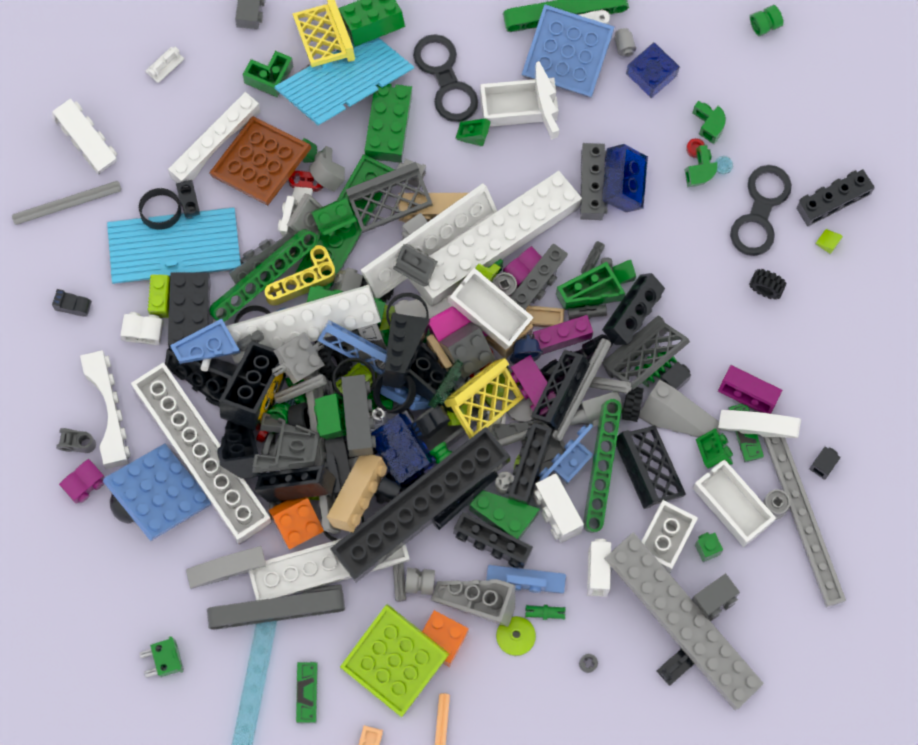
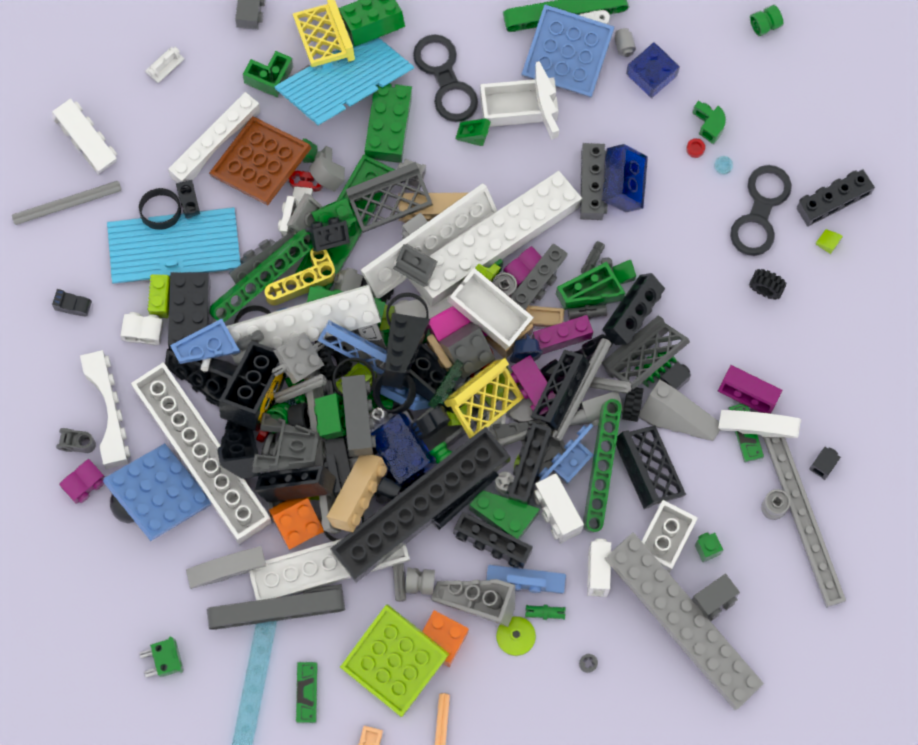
black hinge [656,648,695,686] -> none
green brick [684,145,718,187] -> none
white piece [692,460,776,547] -> none
green bracket [696,428,733,469] -> none
none -> black bracket [305,217,350,252]

